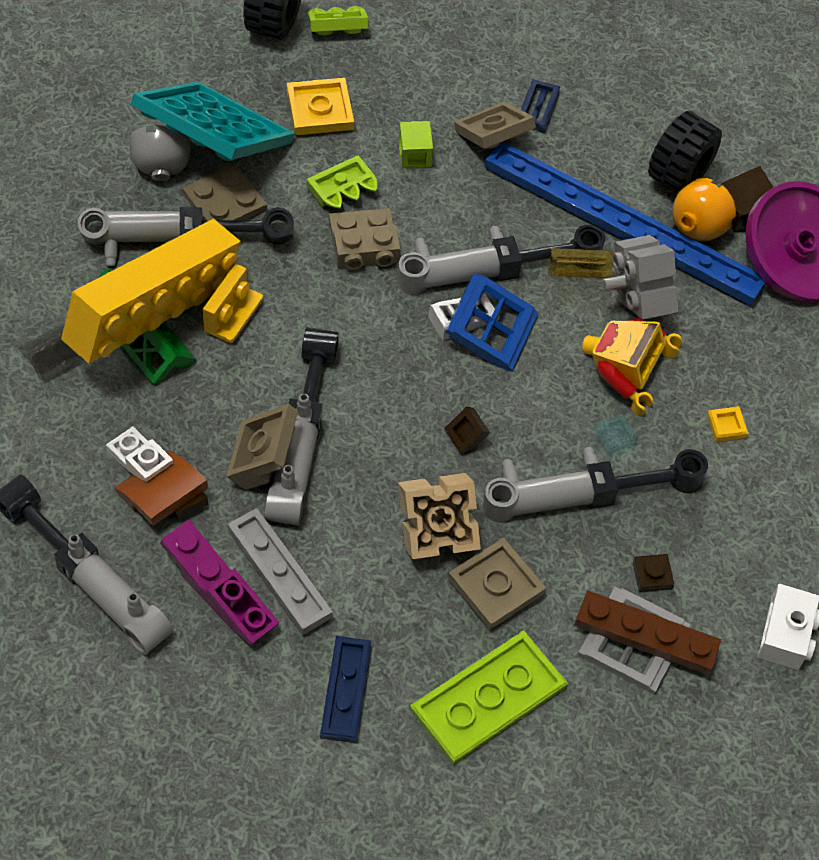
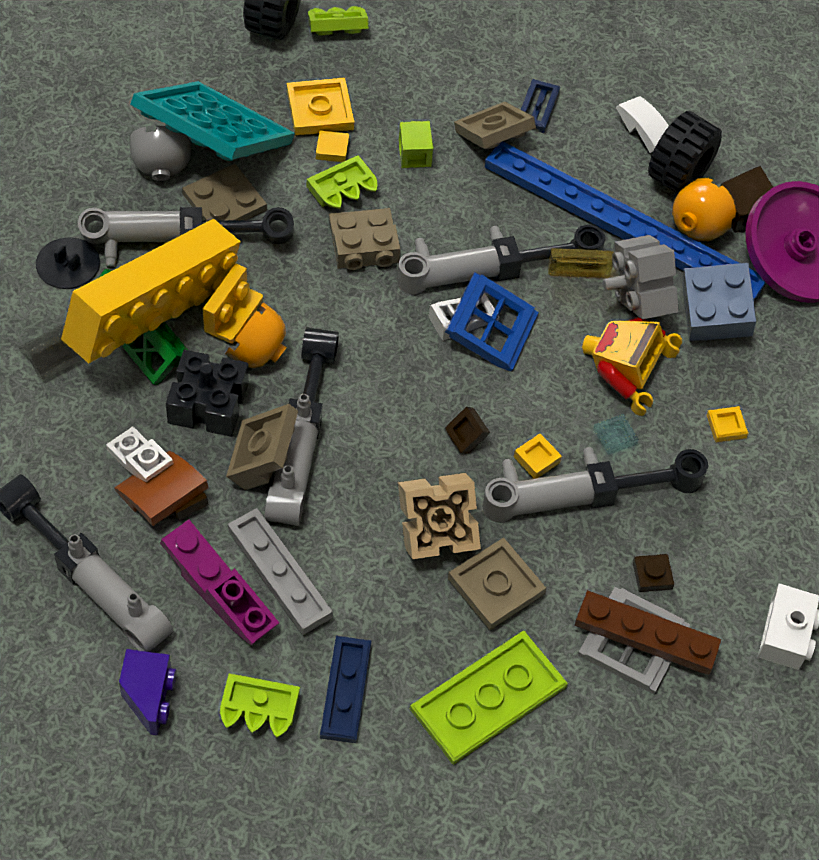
none -> black piece [36,237,100,289]
none -> dark purple slope [119,649,177,735]
none -> black brick [165,349,249,437]
none -> lime plate [220,673,300,738]
none -> light orange cylinder [225,302,287,368]
none -> yellow tile [316,130,349,162]
none -> yellow plate [514,434,562,479]
none -> white slope [616,96,669,153]
none -> sand blue brick [682,263,756,341]

